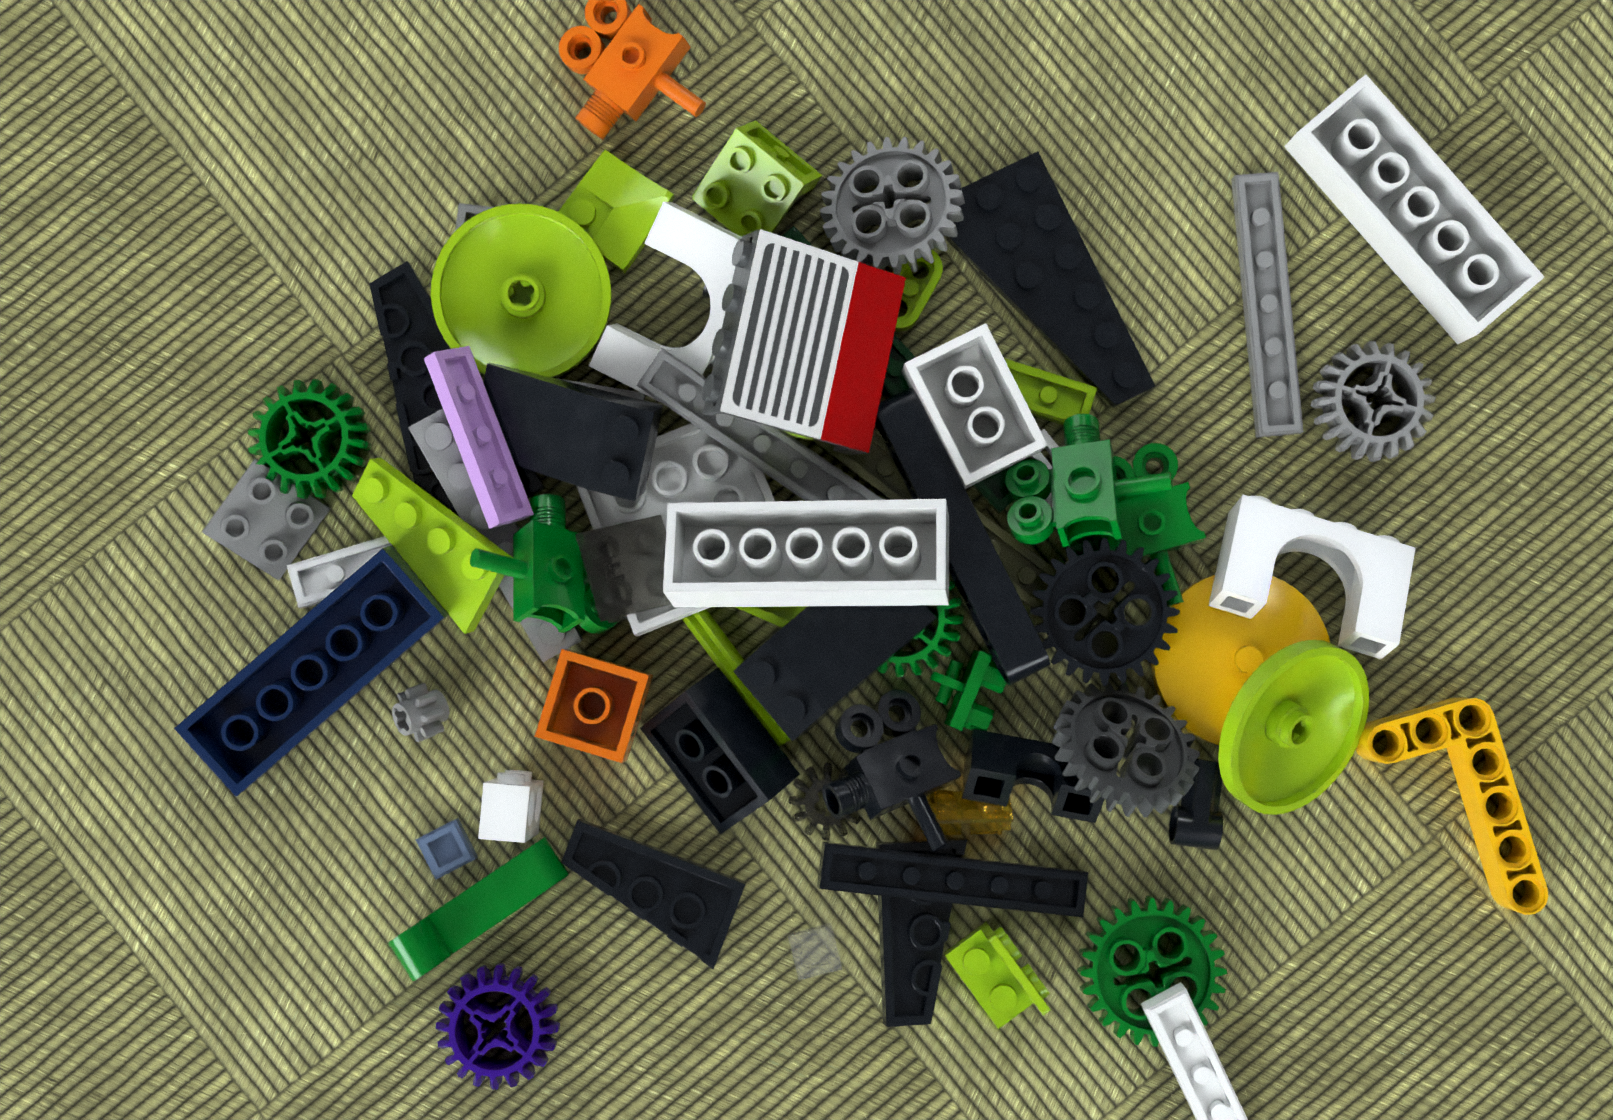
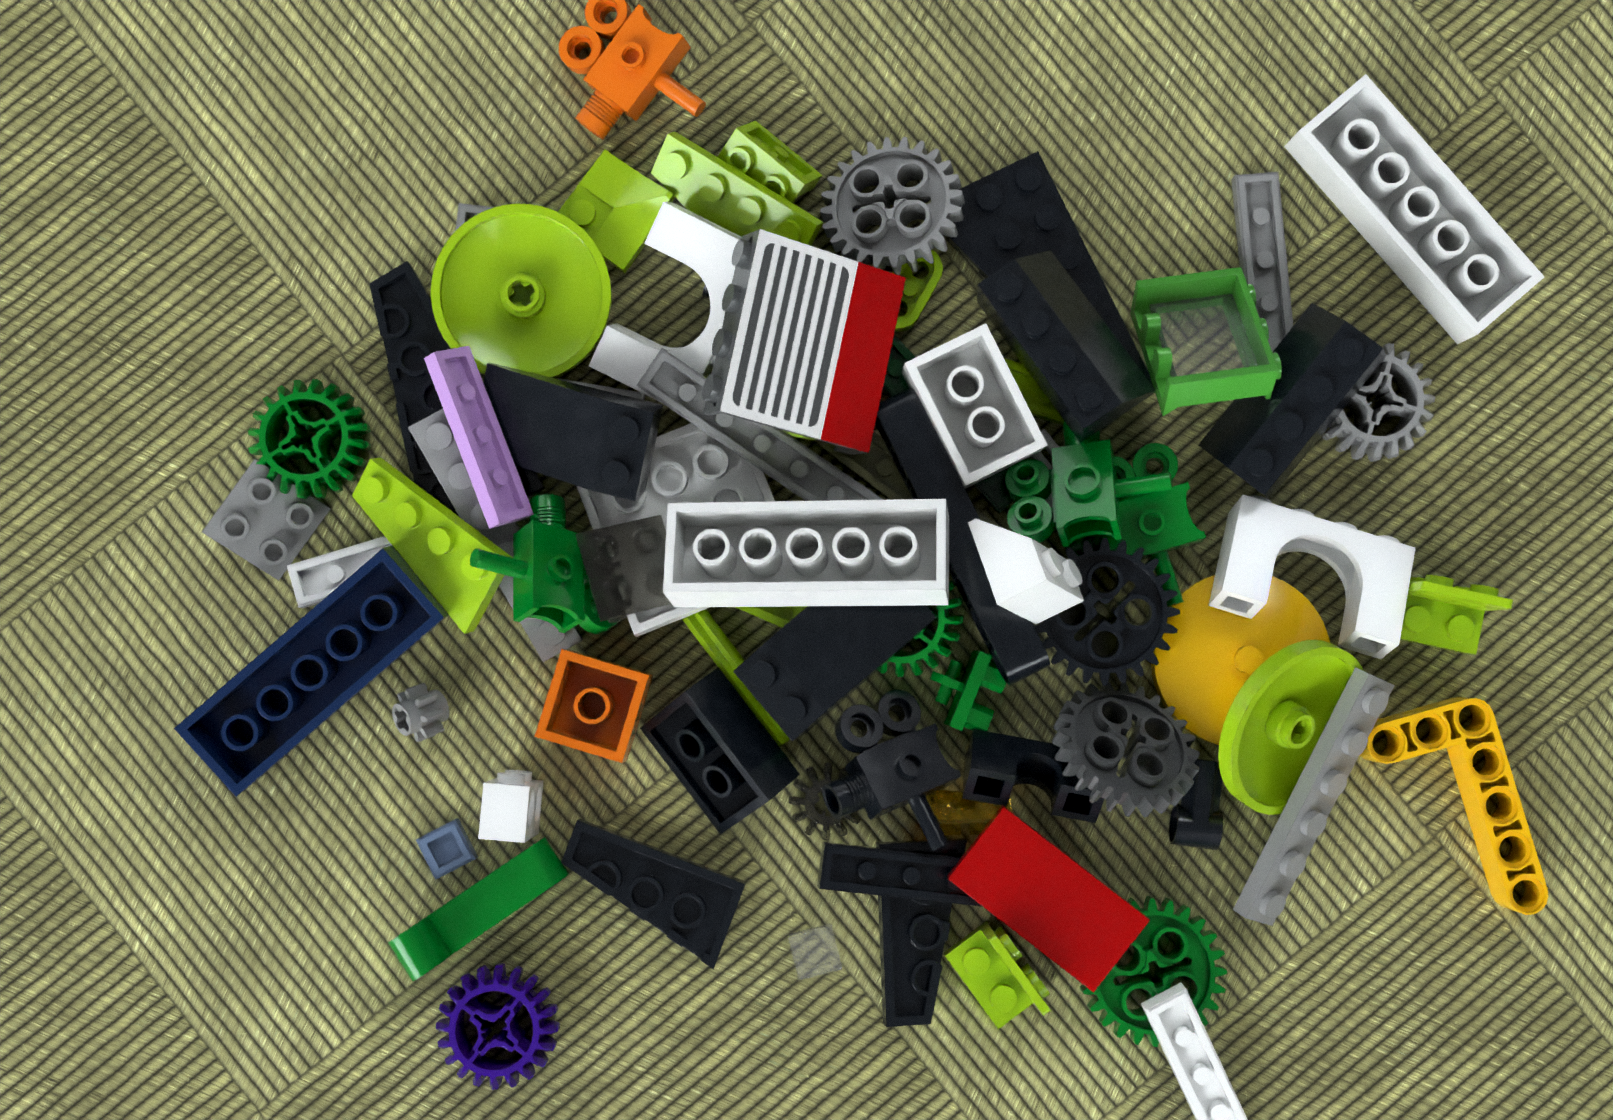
none -> lime wing [651,131,823,246]
none -> red tile [947,805,1150,993]
none -> white slope [968,519,1084,624]
none -> black slope [977,250,1156,443]
none -> bright green window [1130,267,1282,416]
none -> black slope [1198,303,1386,499]
none -> light grey plate [1233,667,1395,926]
none -> lime bracket [1400,575,1513,655]

